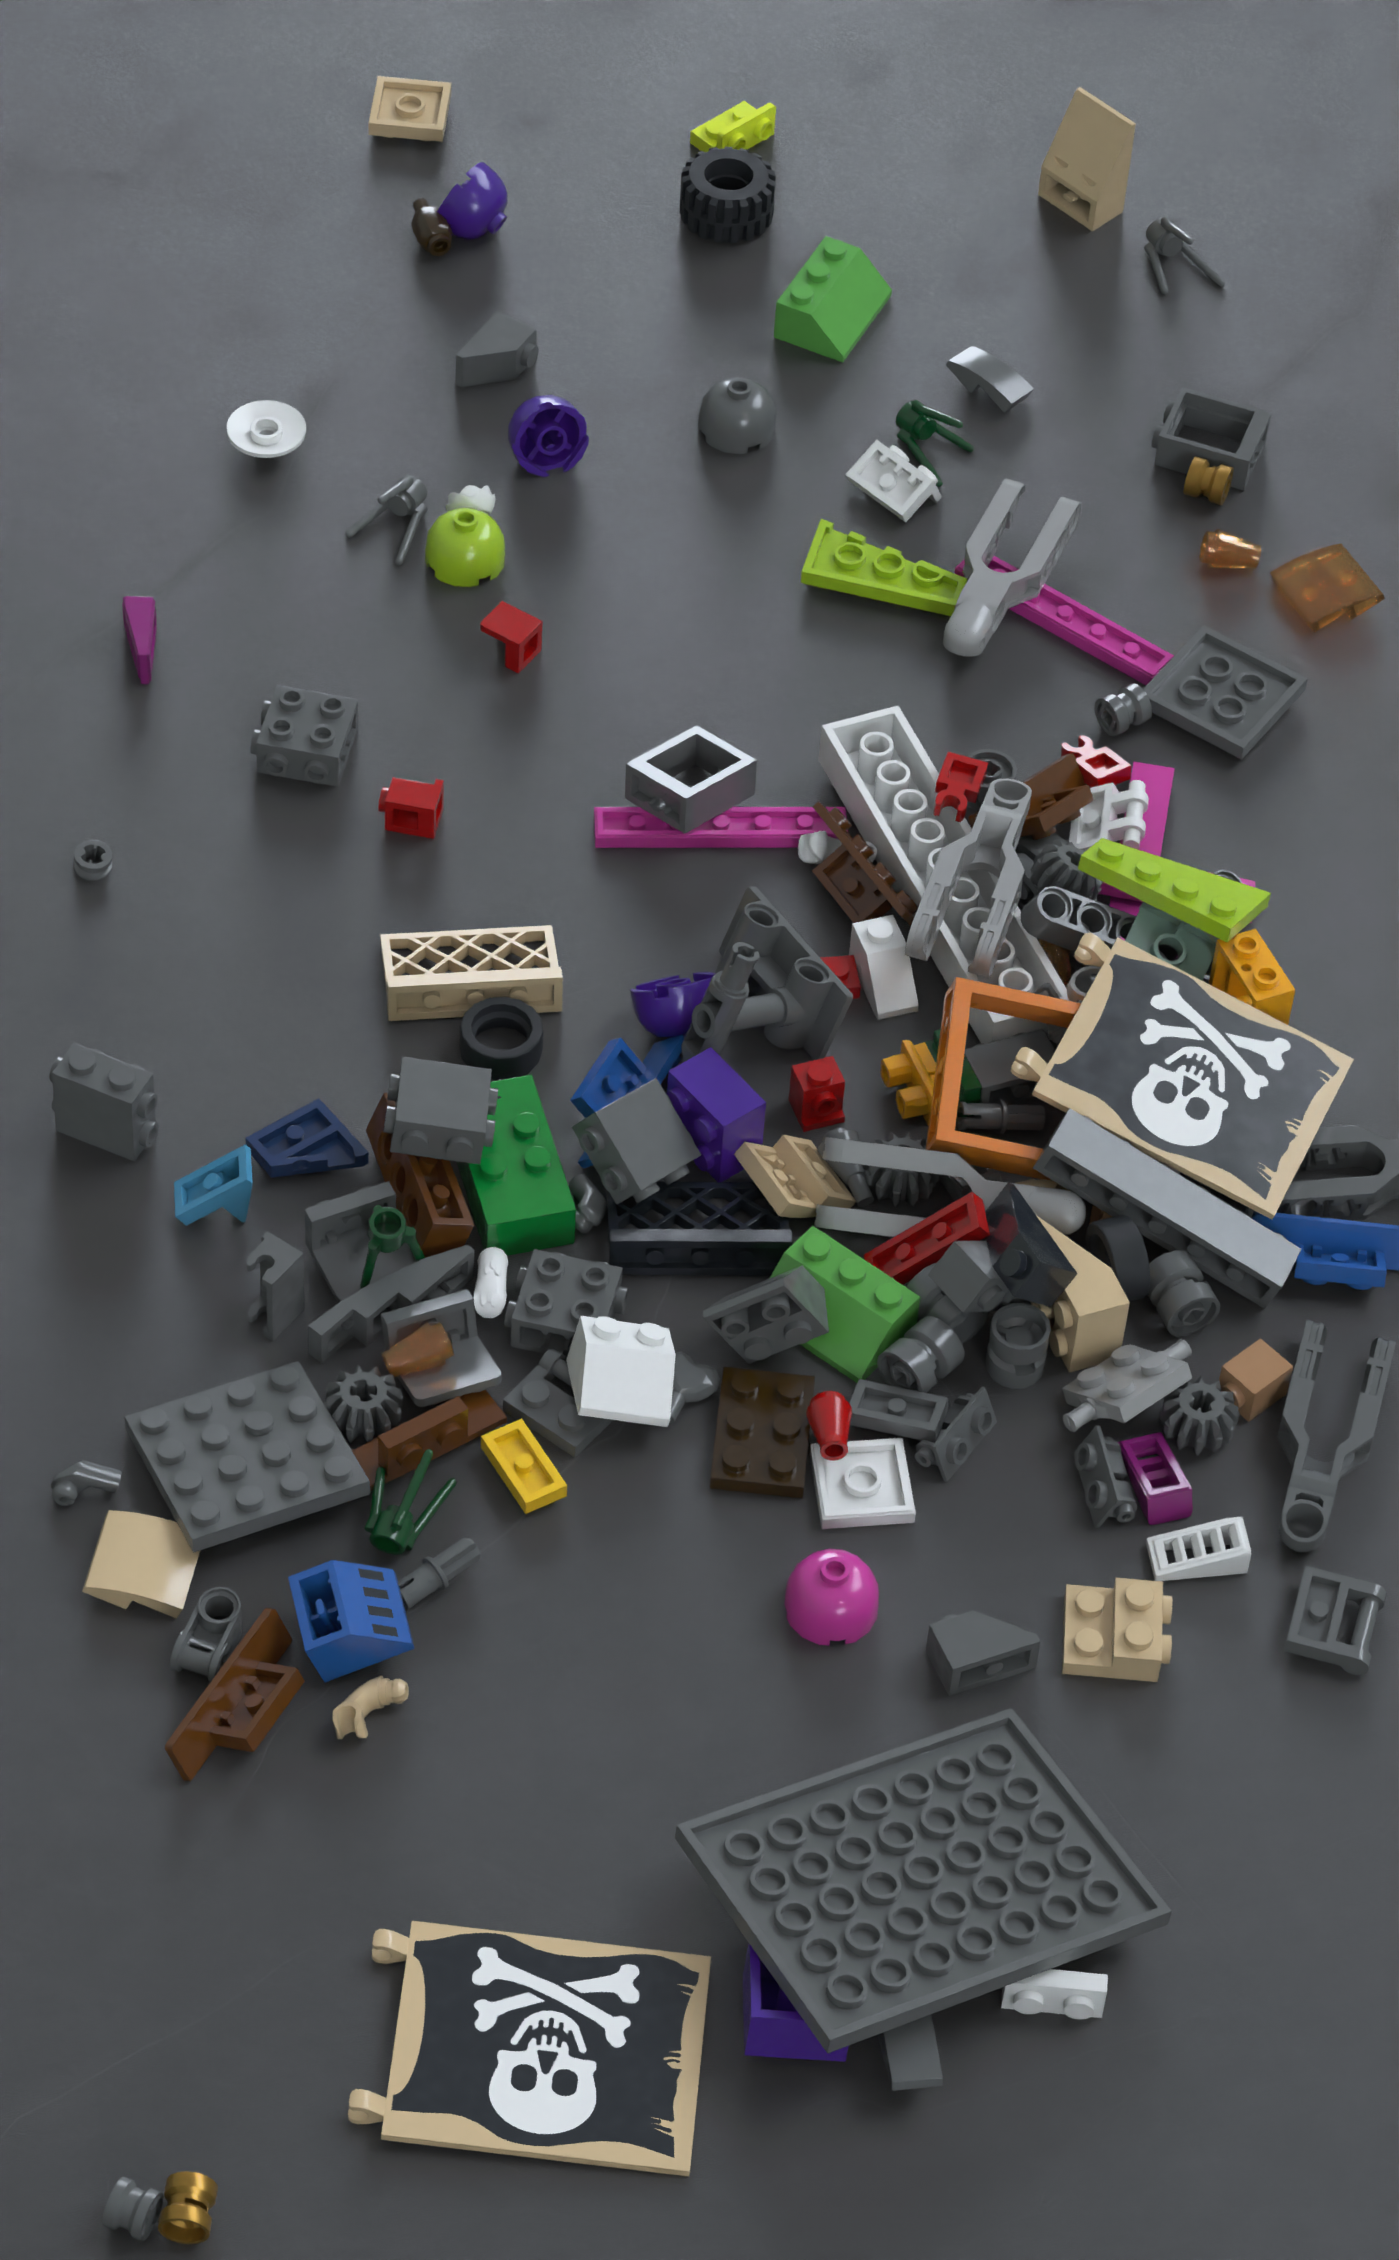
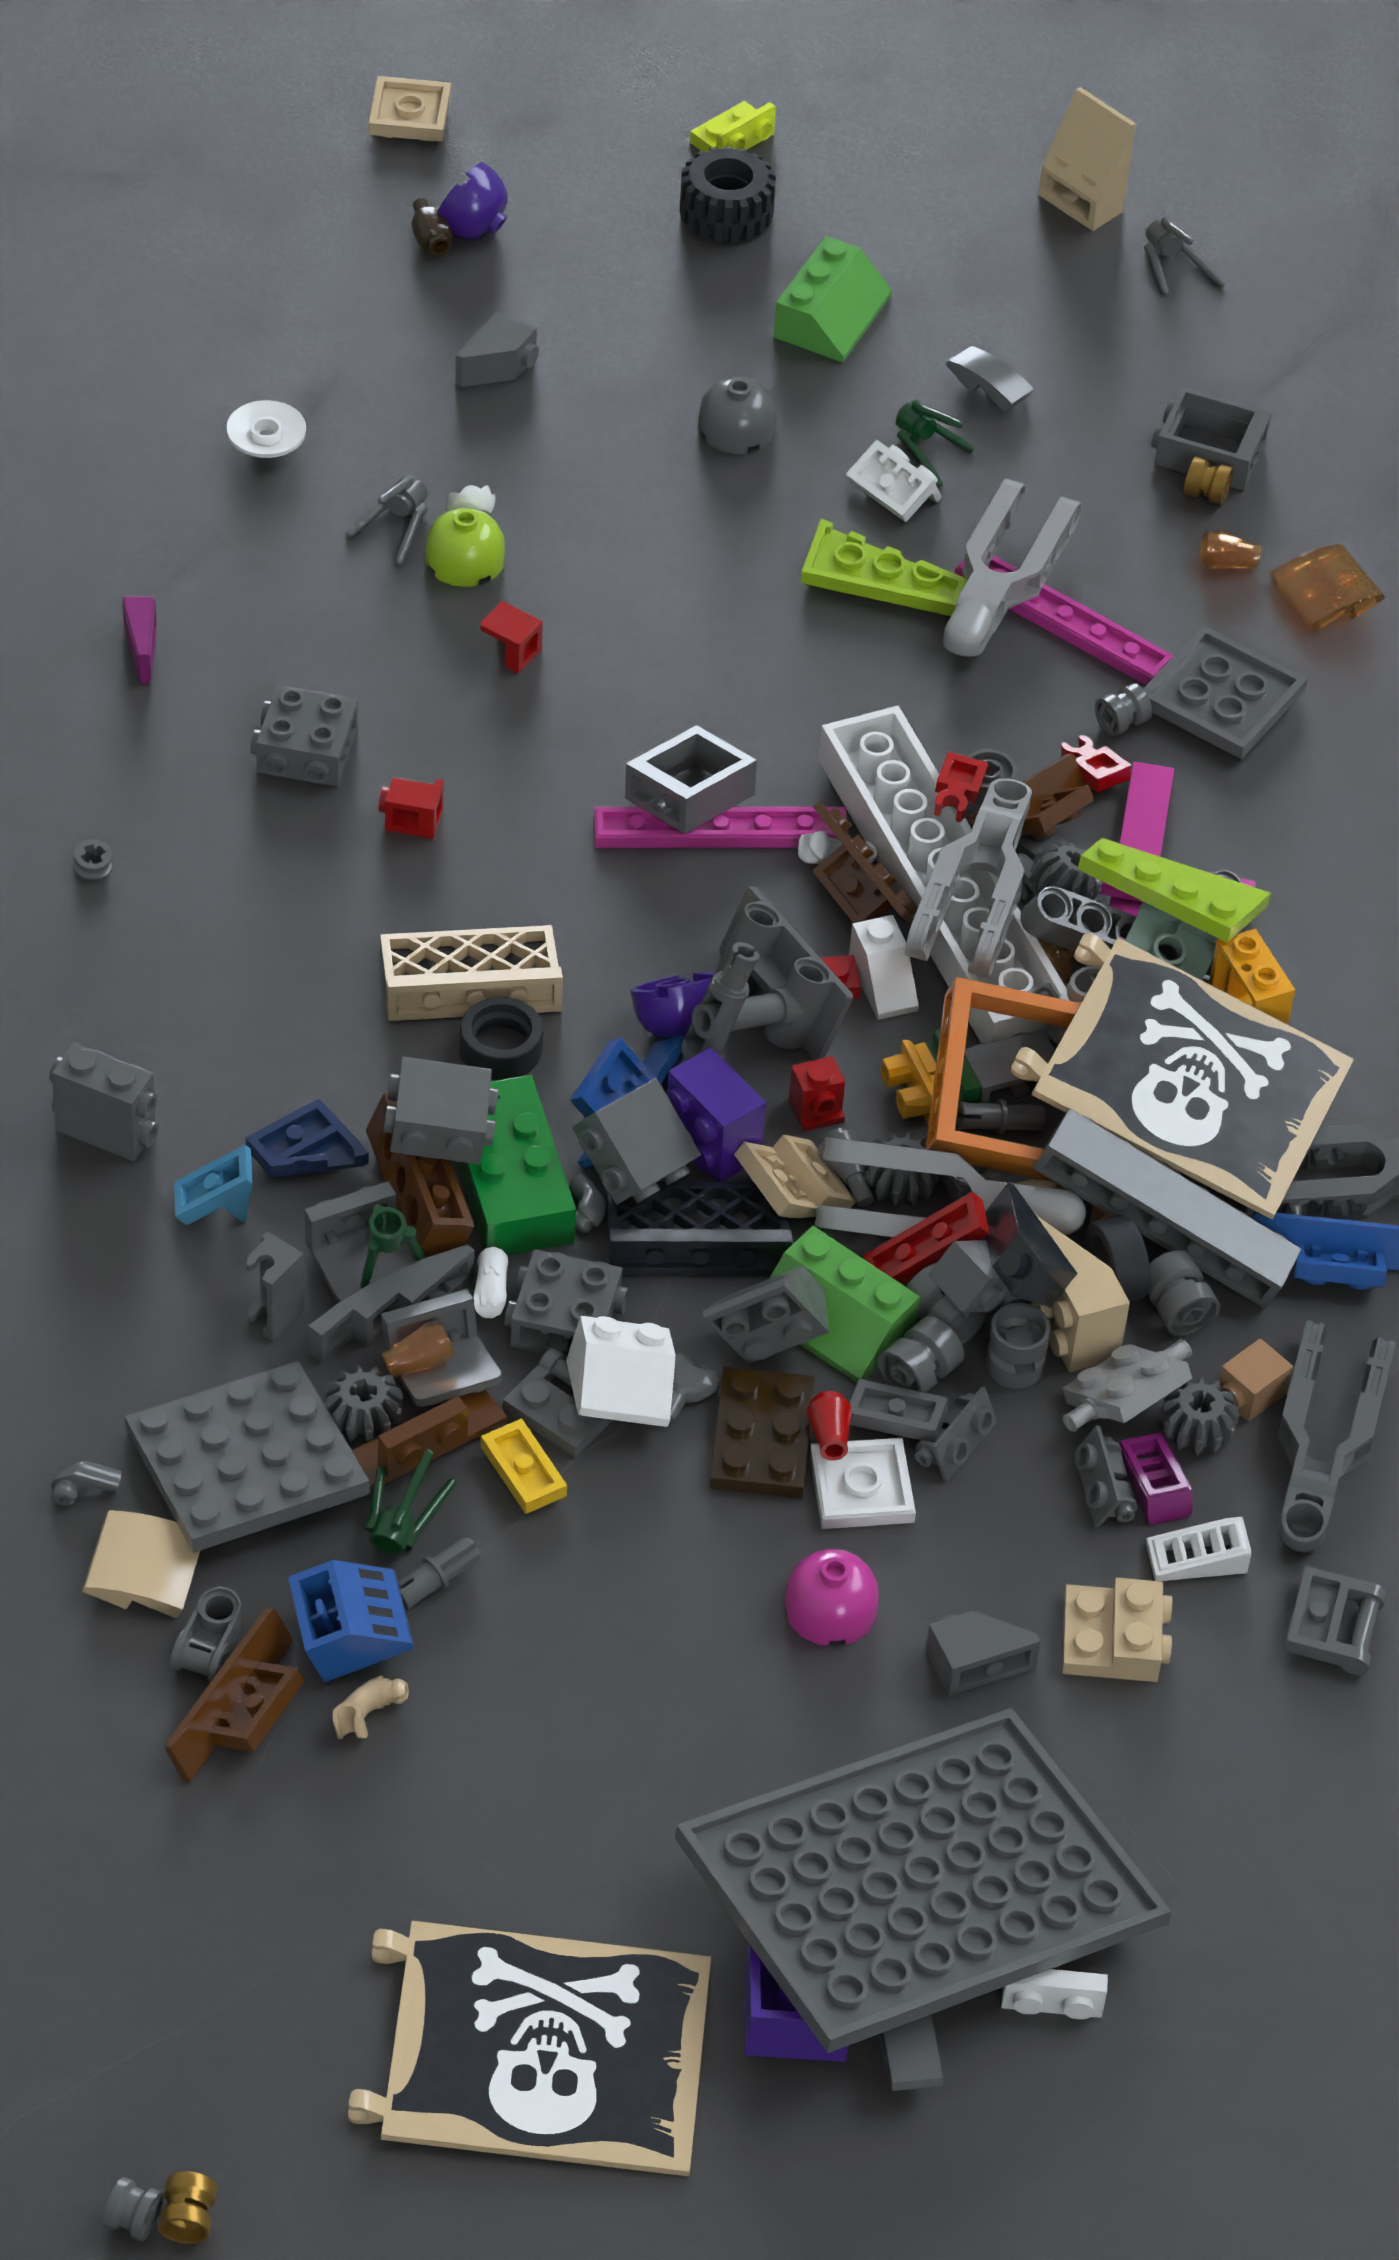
dark purple cylinder [508,395,589,477] -> none
white plate [1069,780,1149,851] -> none

